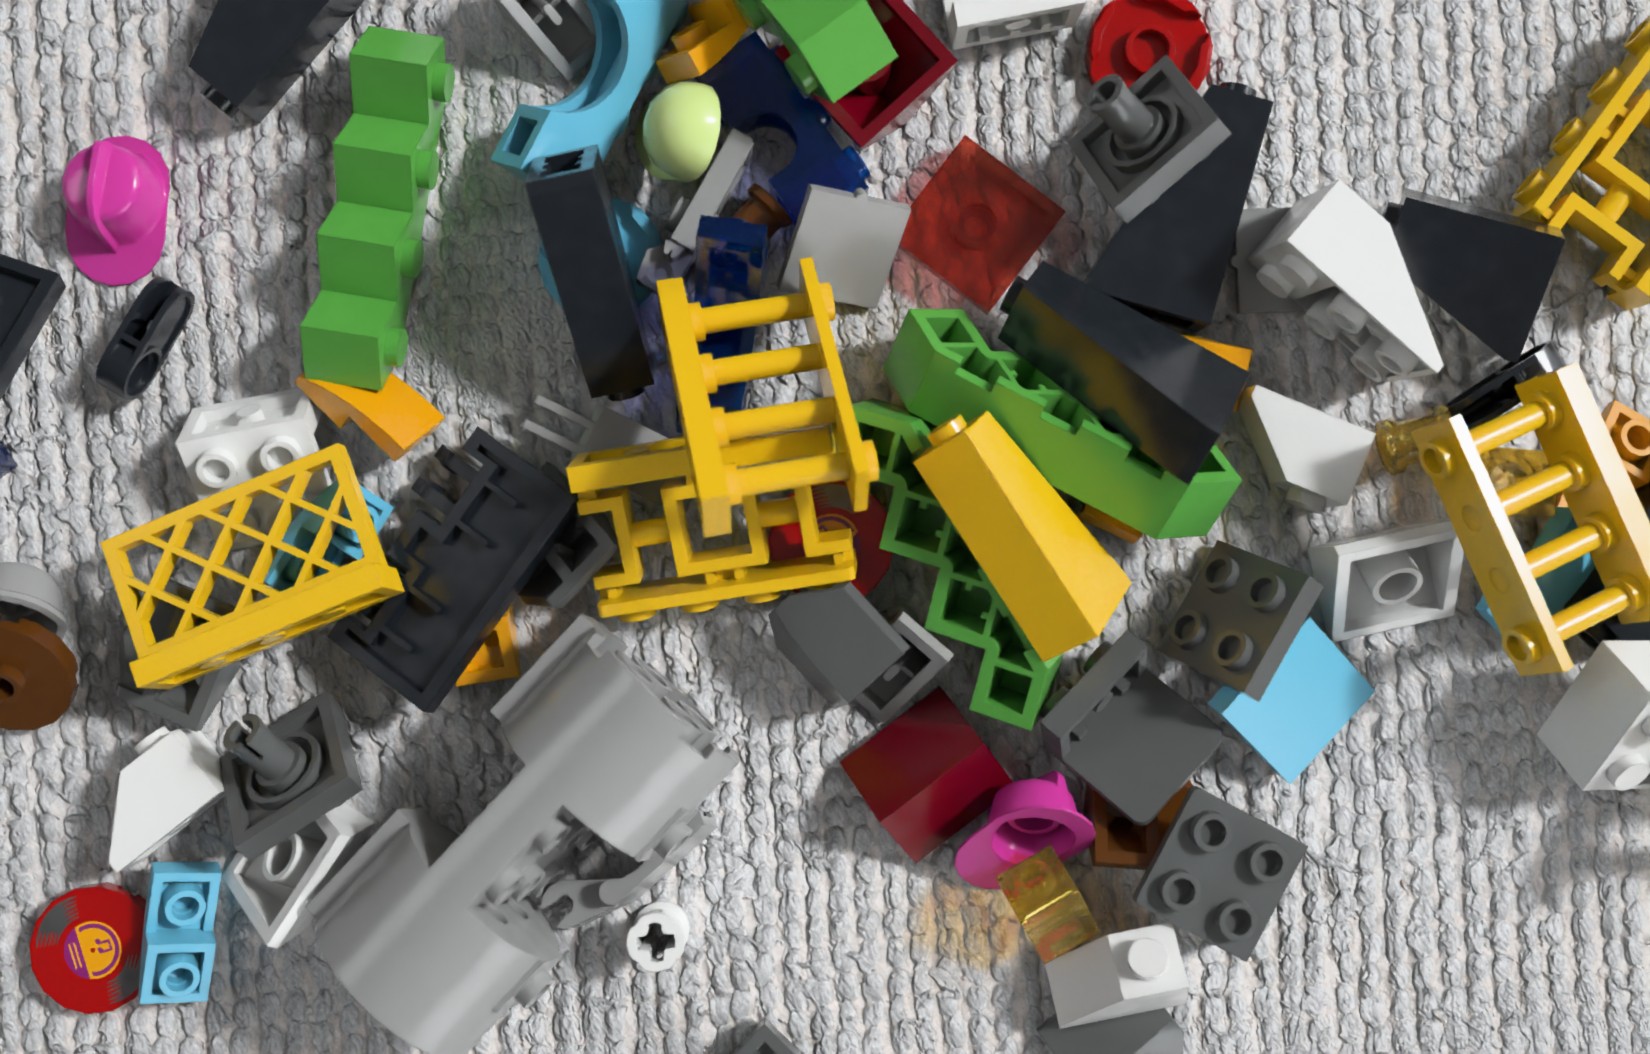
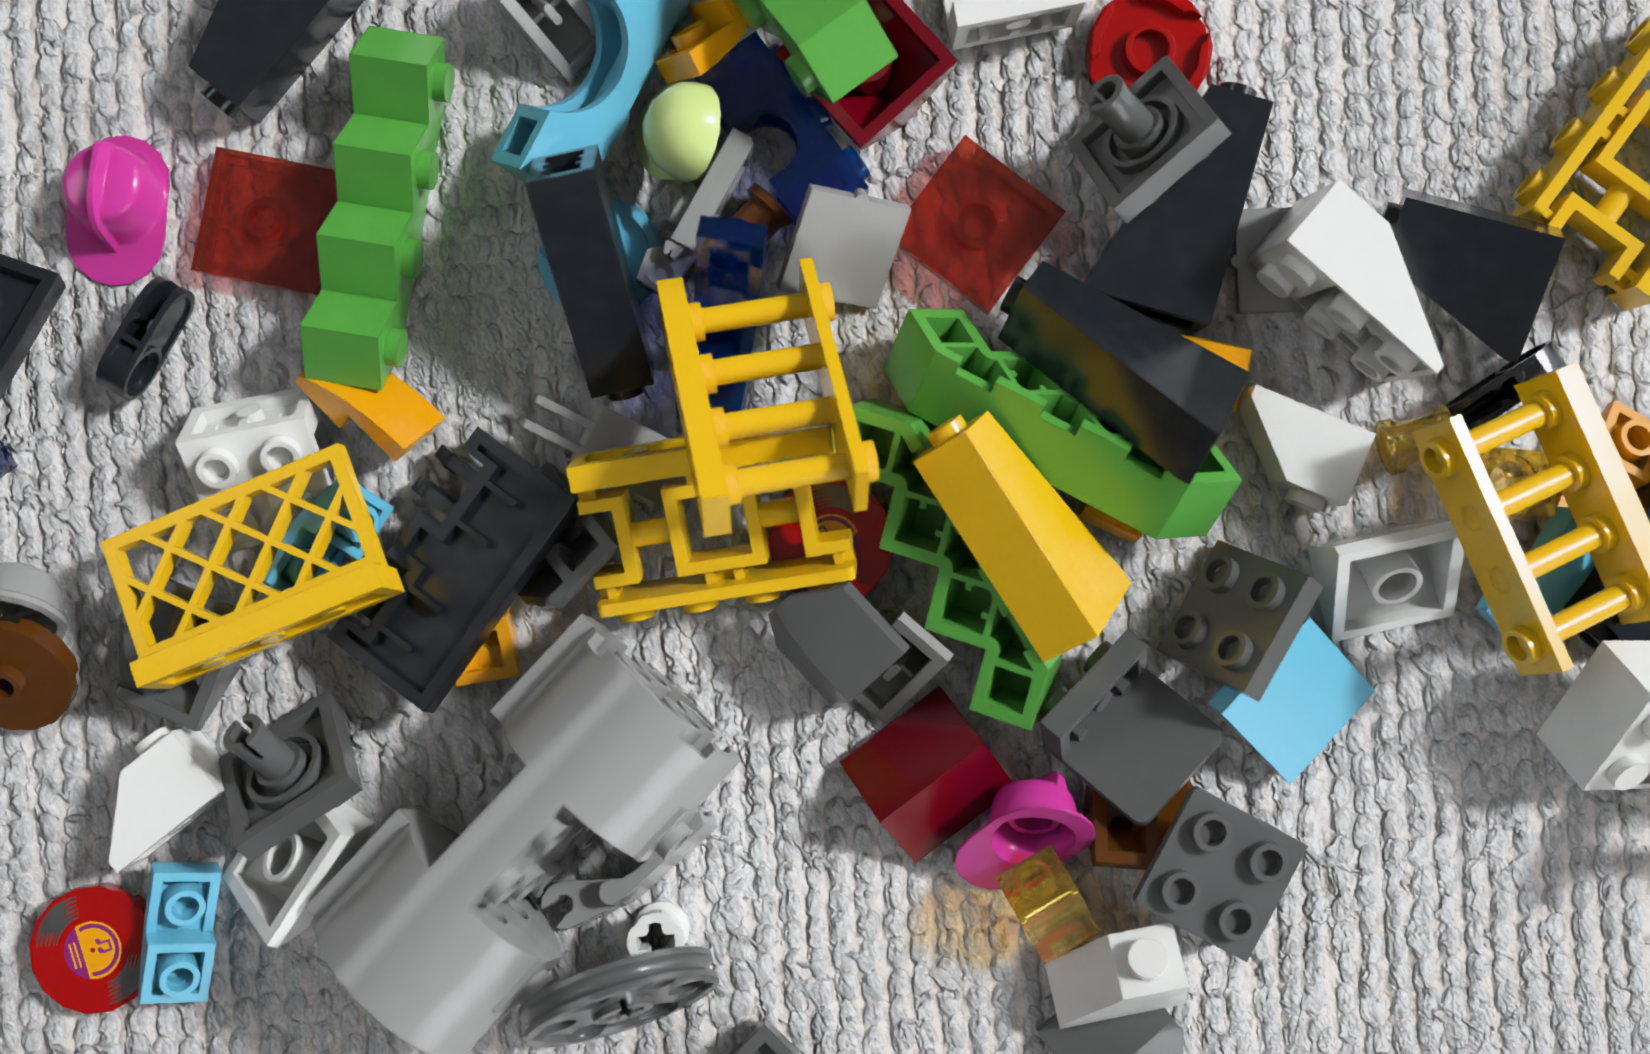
none -> clear red plate [191,146,337,297]
none -> dark grey wedge [518,946,719,1047]

